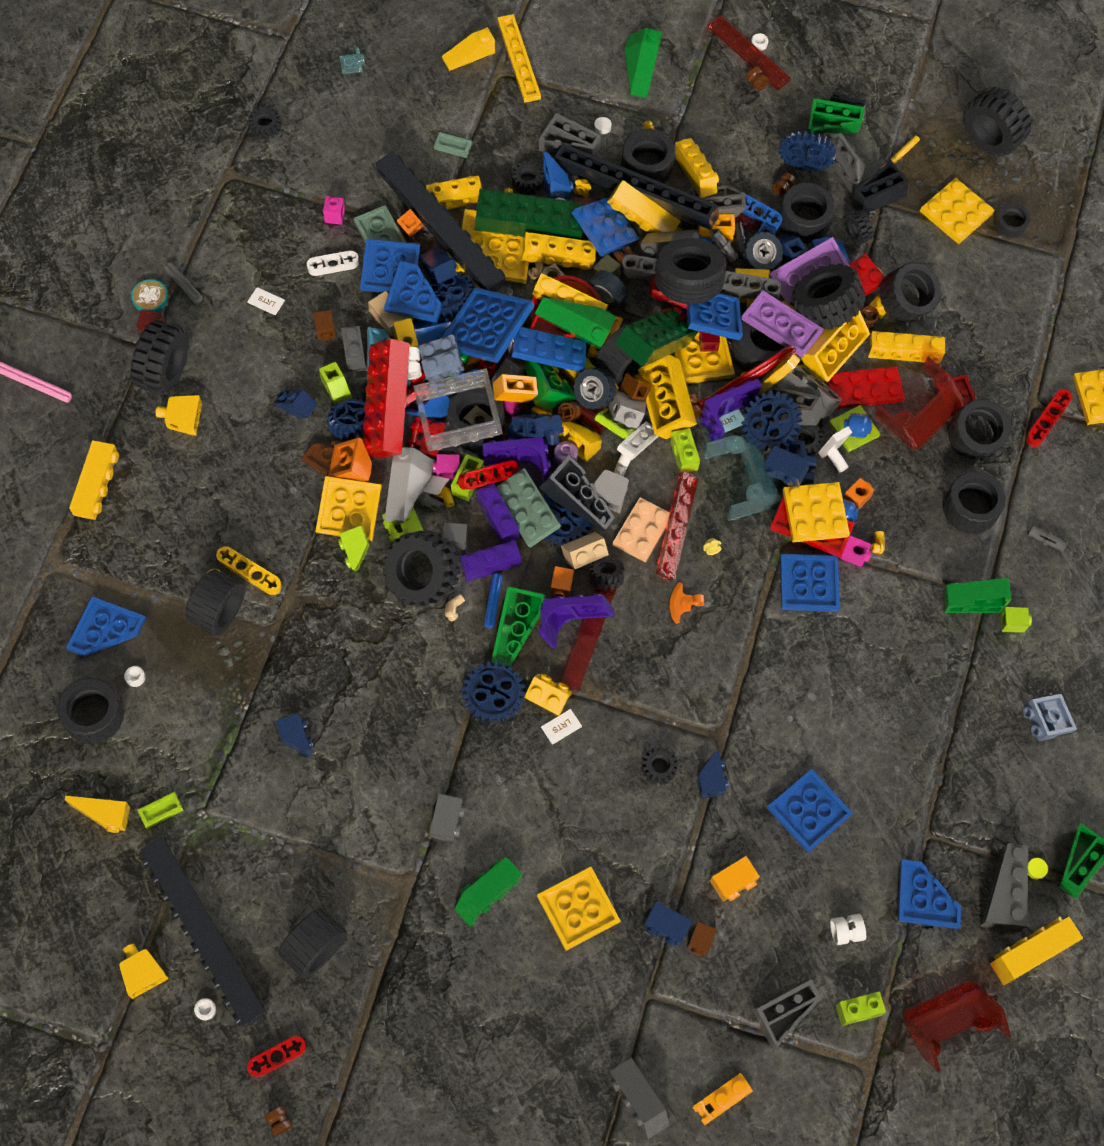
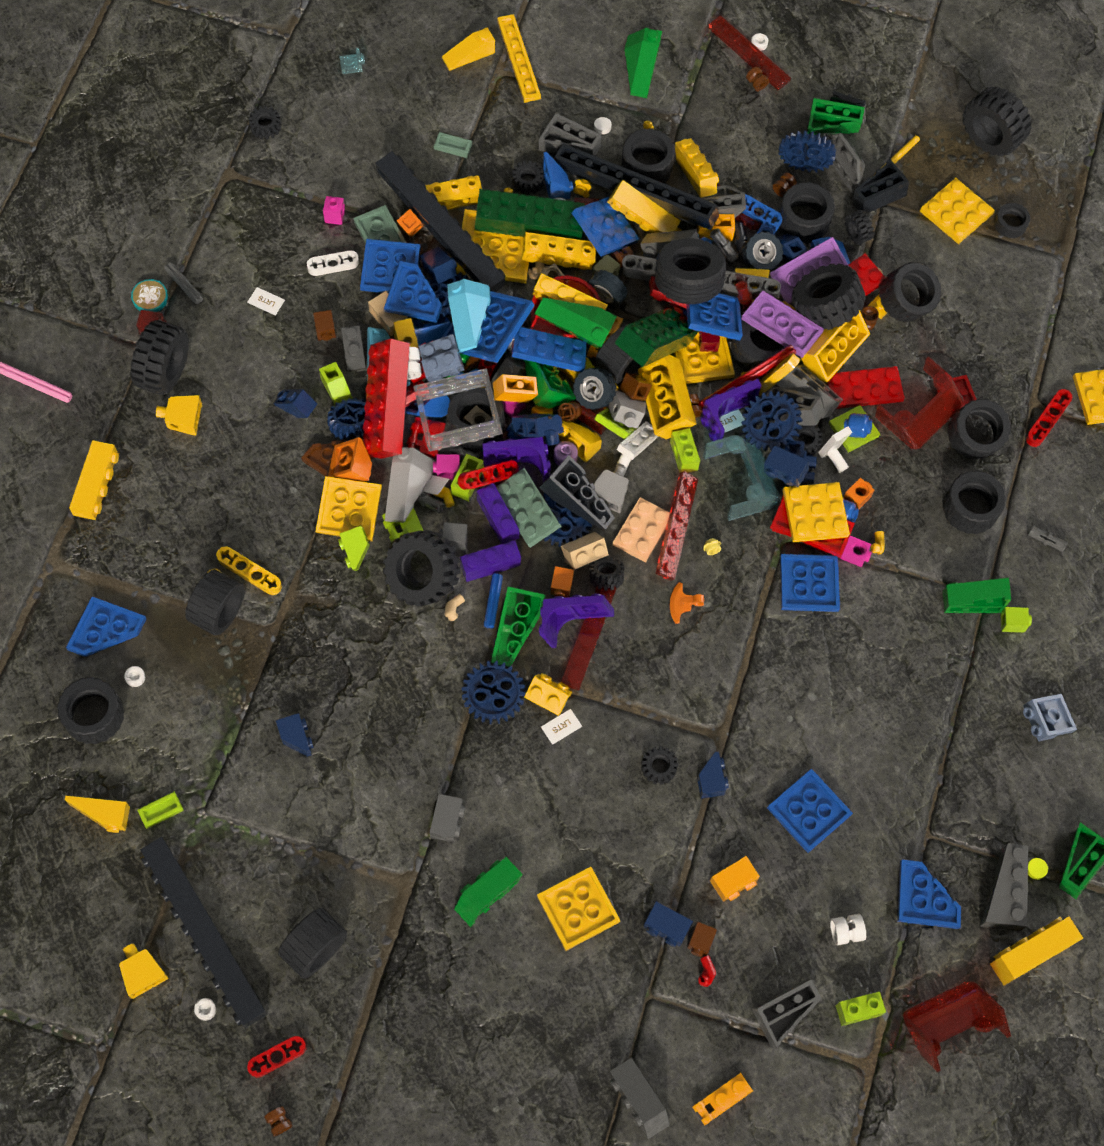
yellow brick [868,331,945,364] -> none
none -> medium azure wedge [447,279,491,353]
none -> red arm [698,955,716,987]
none -> clear red pin [736,281,753,313]

